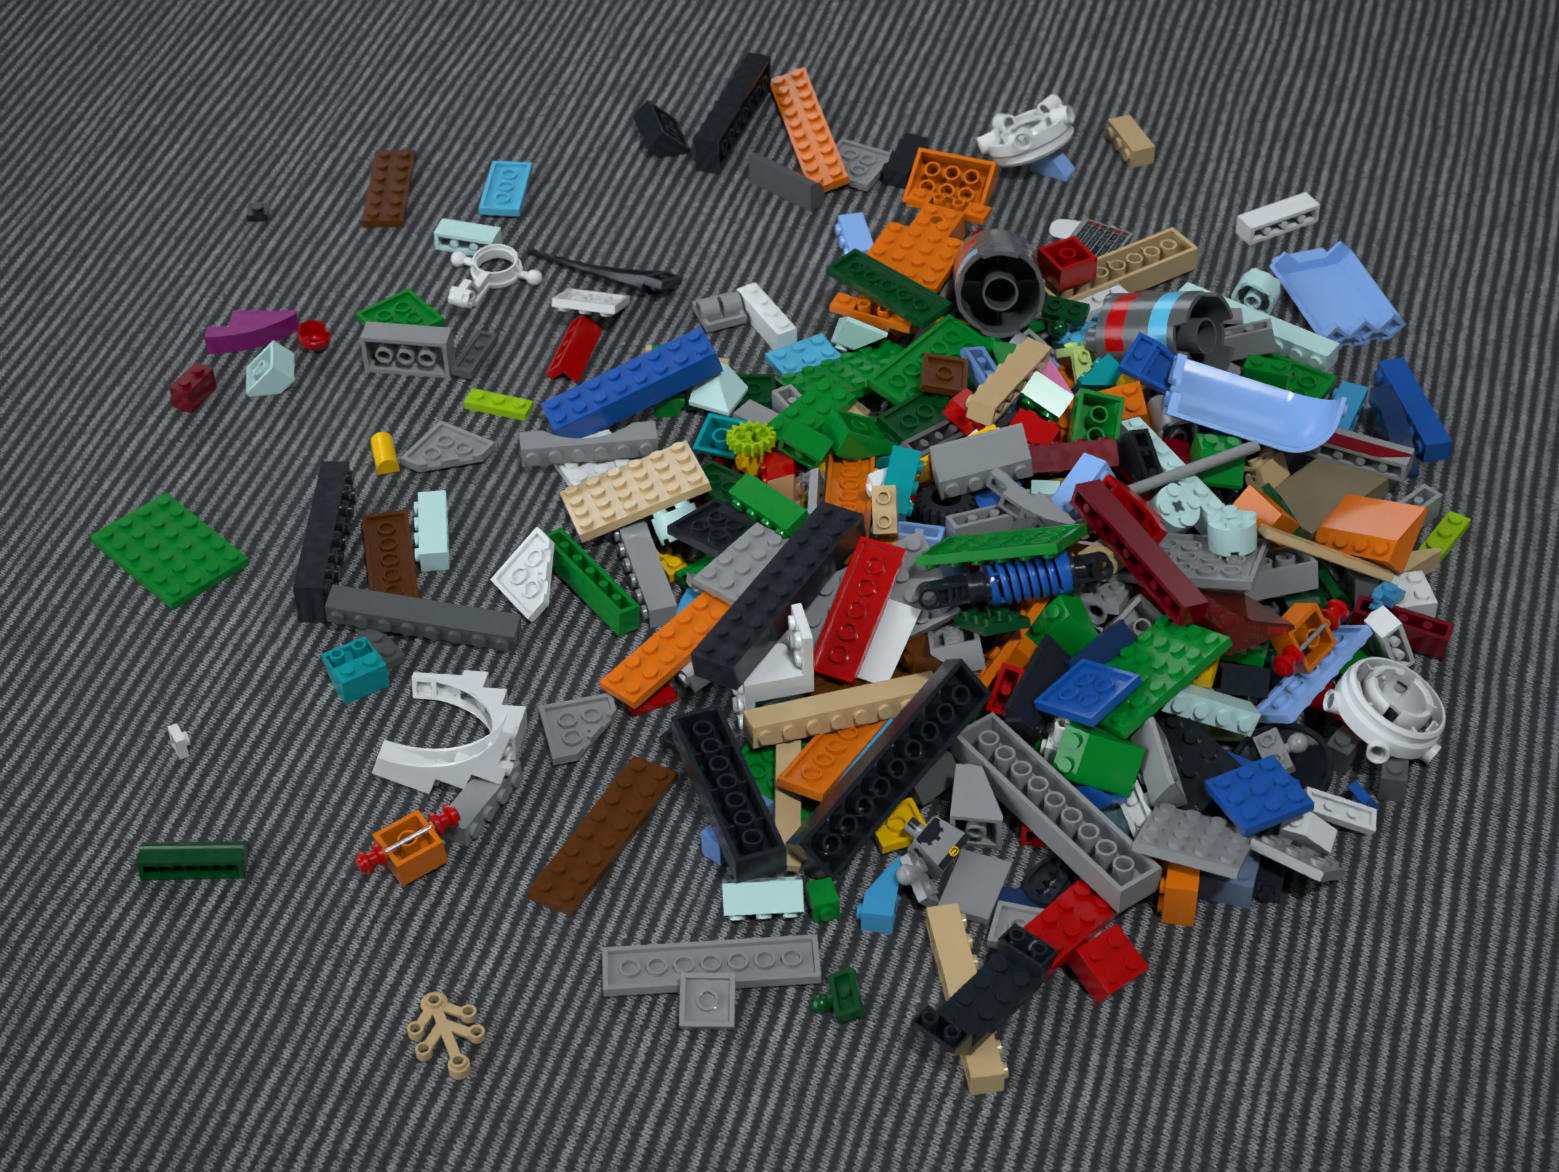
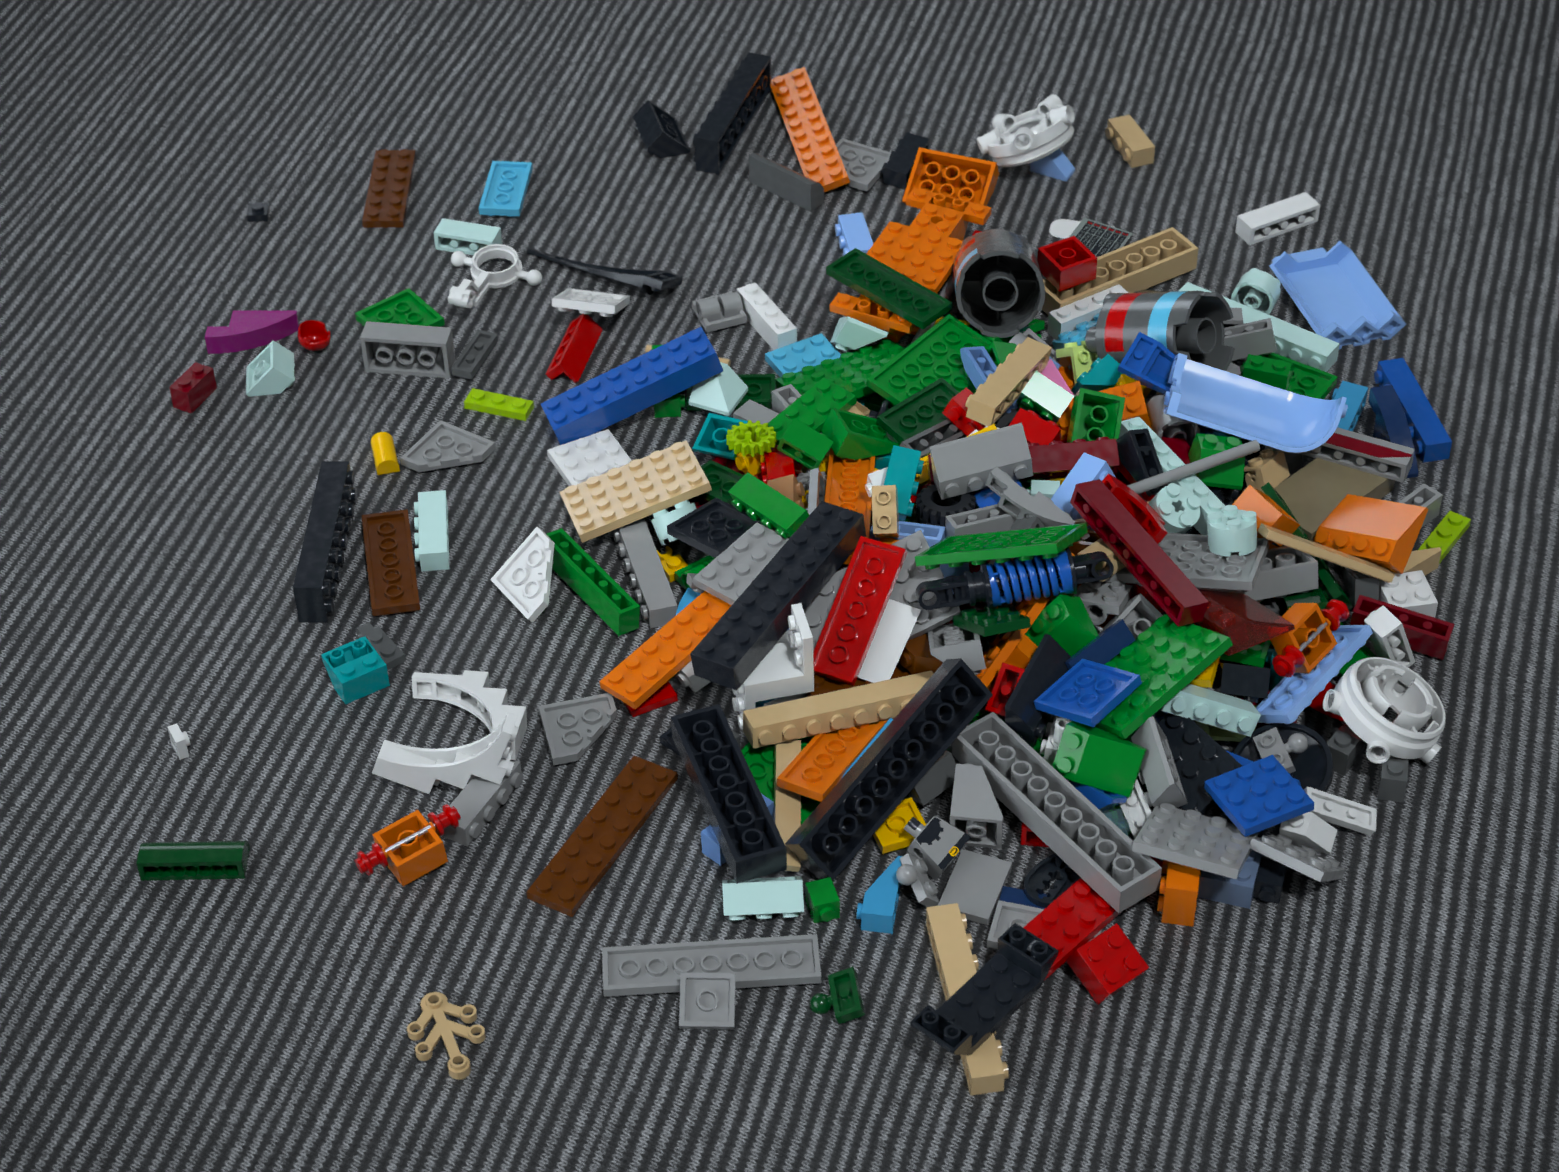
green plate [90,492,250,611] -> none
dark grey brick [325,584,522,652] -> none
light grey arch [519,421,658,467] -> none
reddish brown plate [920,352,969,396] -> none
dark green plate [1042,295,1090,337] -> none
blue plate [1348,780,1380,809] -> none
dark azure plate [1368,581,1406,611] -> none

